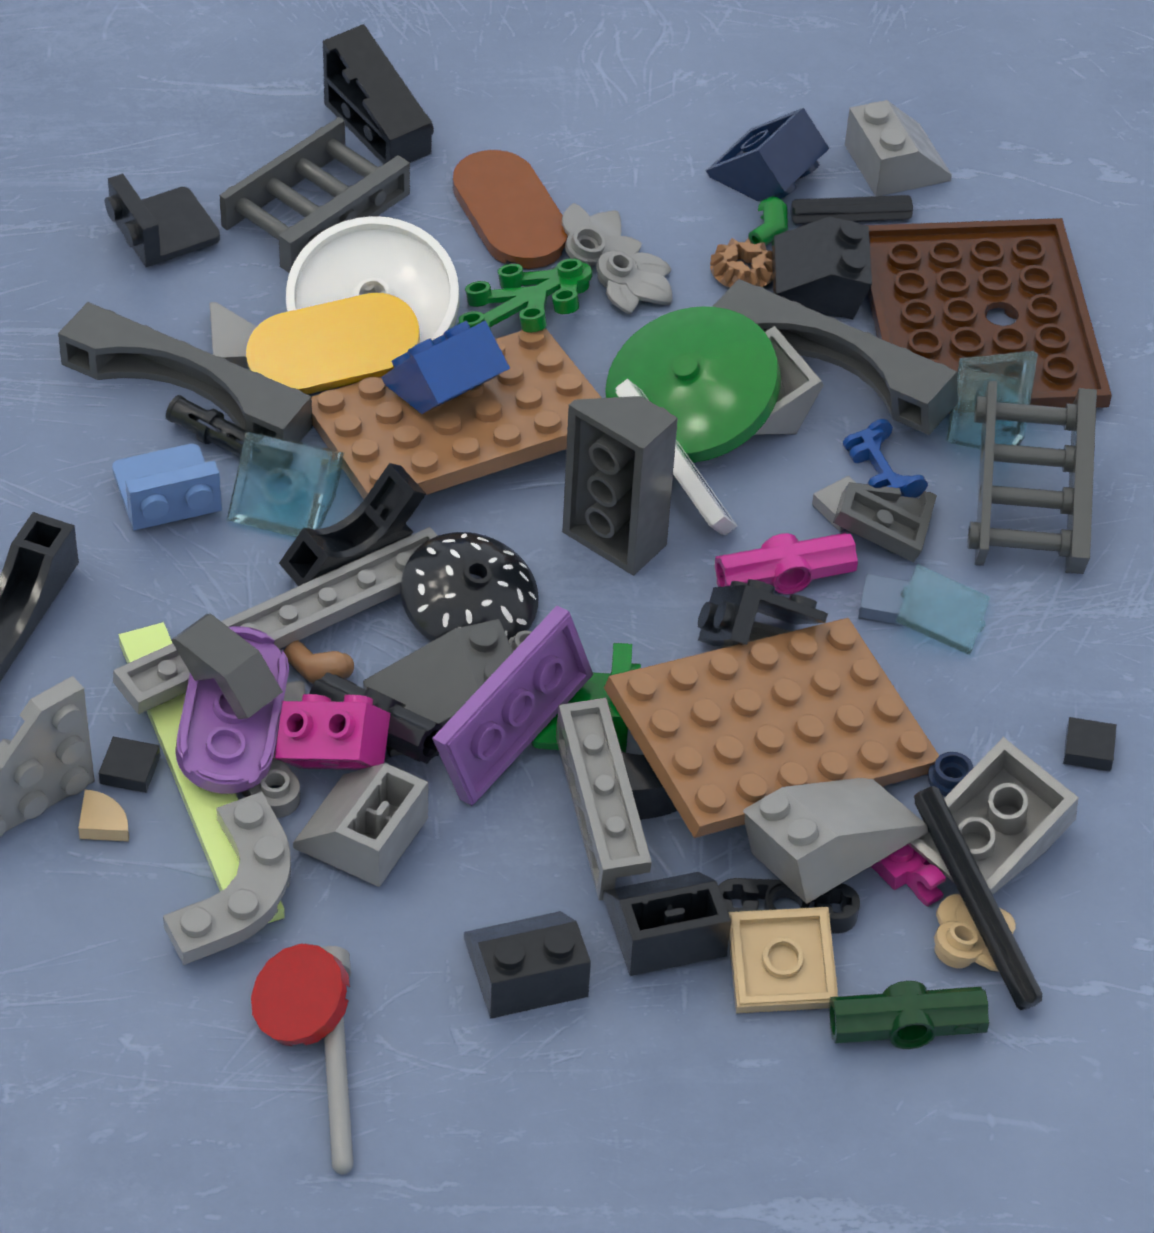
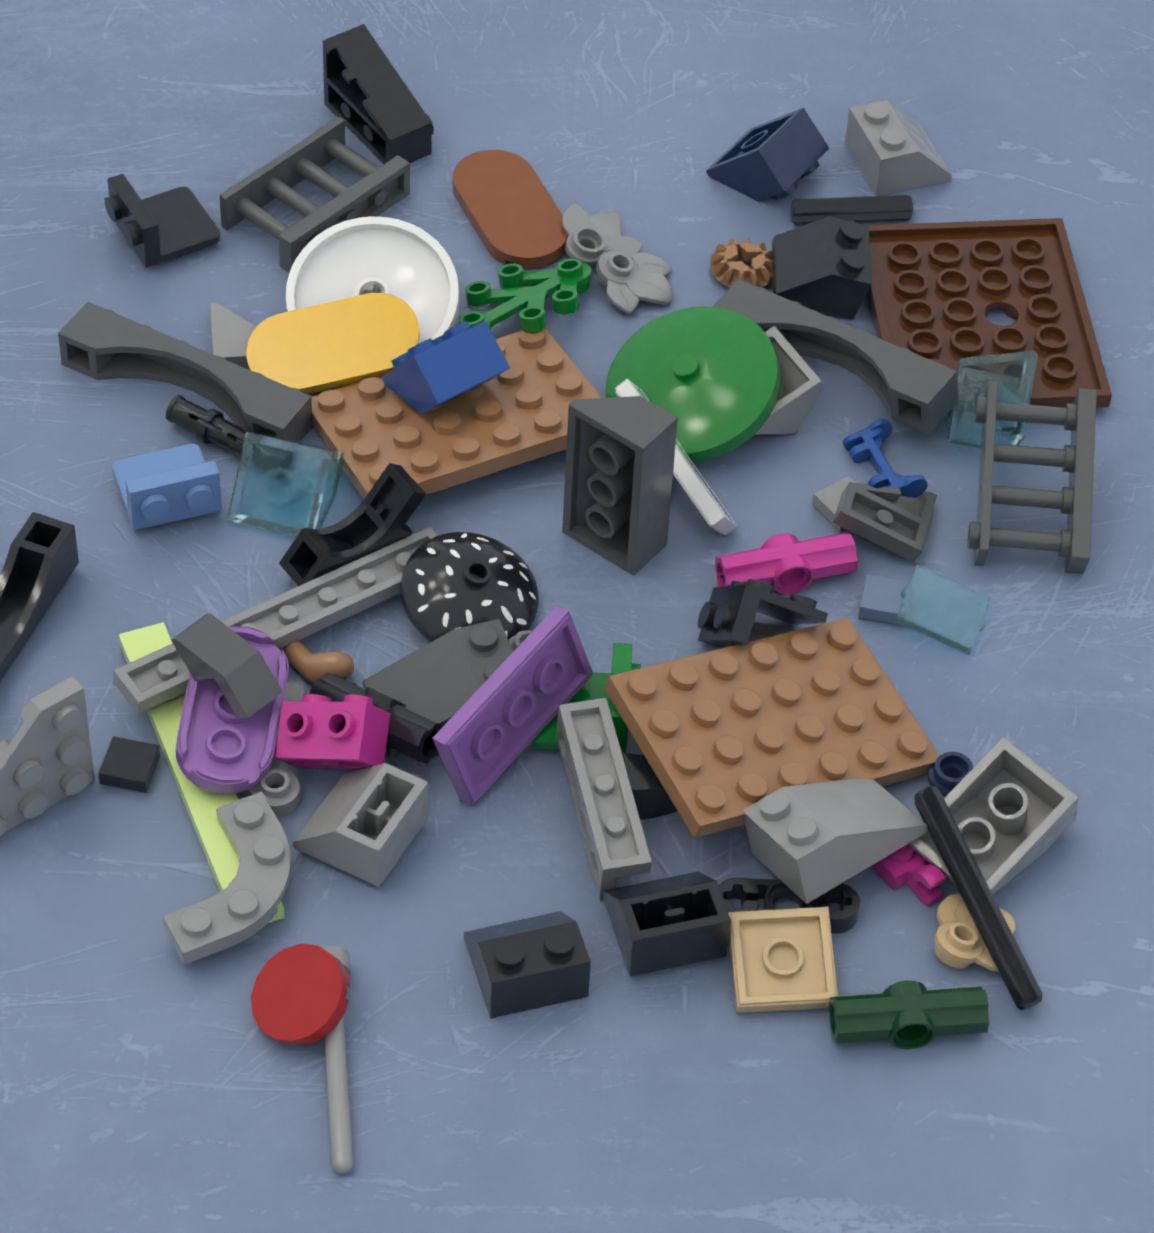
tan tile [78,790,129,841] -> none
green arm [748,197,788,246] -> none
black tile [1063,717,1117,771] -> none

